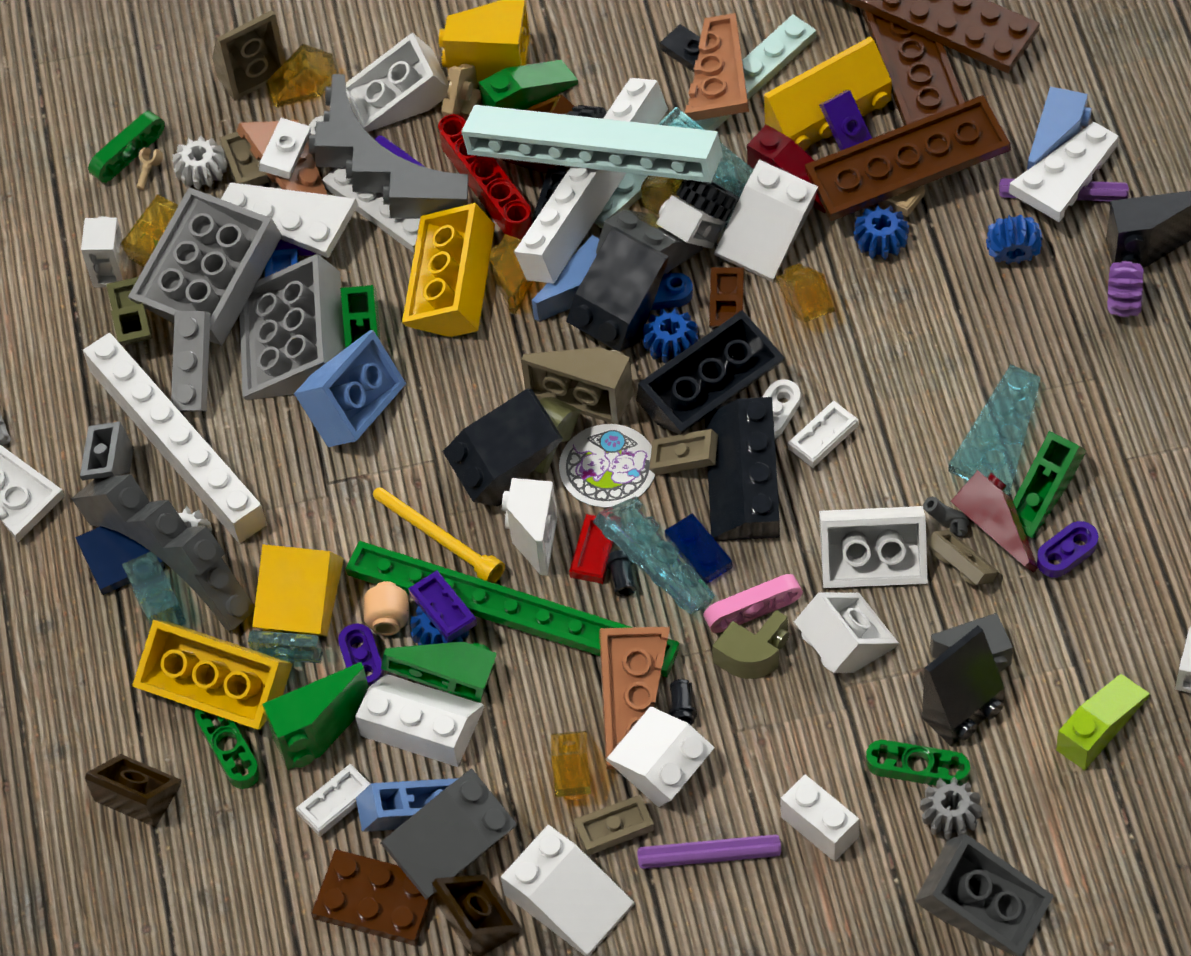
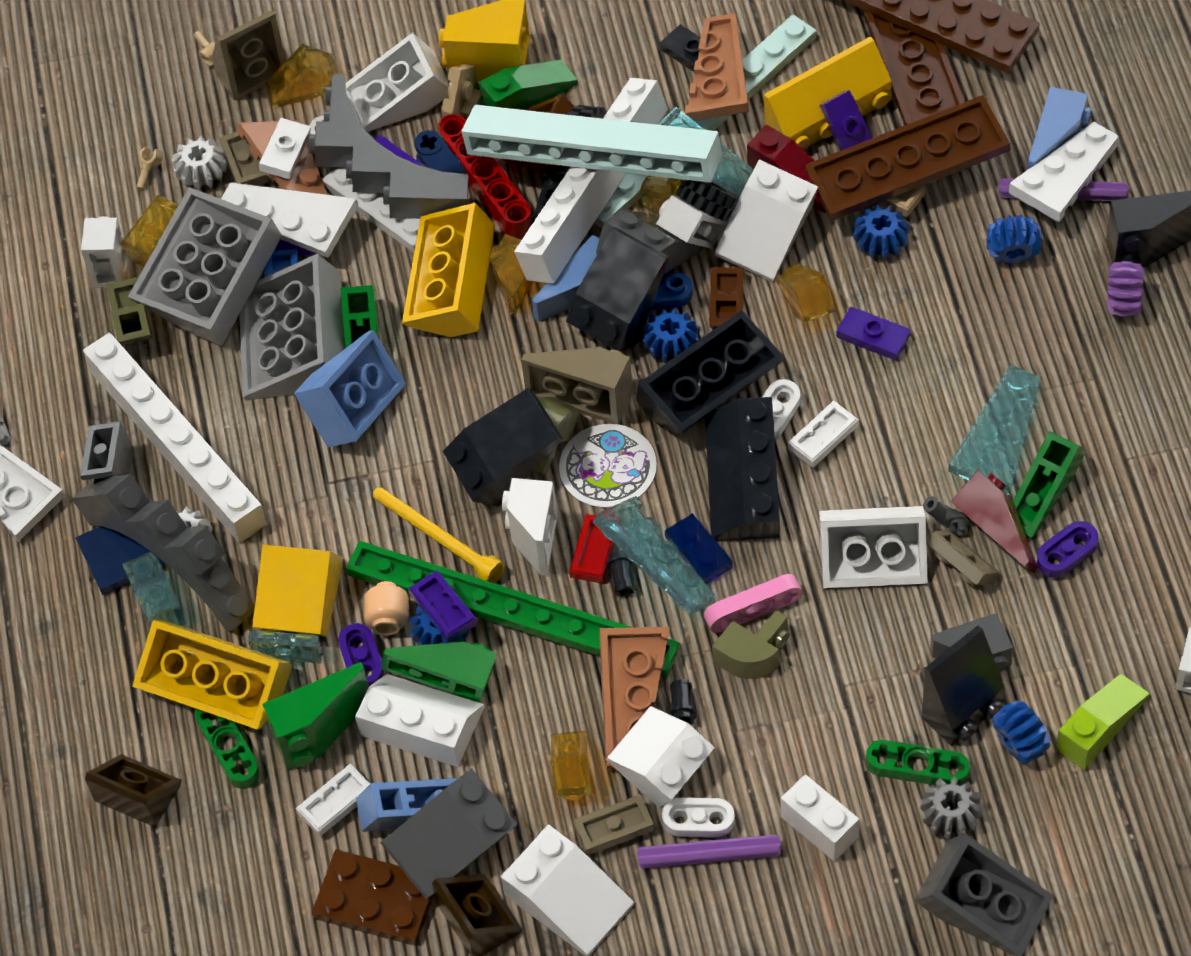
green beam [88,111,165,183] -> none
light grey plate [171,311,210,412] -> none
dark tan plate [649,429,718,475] -> none
white slope [794,592,899,673] -> none
none -> tan hand [194,31,215,67]
none -> dark blue piece [414,130,466,174]
none -> white plate [662,798,735,837]
none -> dark purple plate [836,306,911,361]
none -> blue gear [993,700,1051,763]

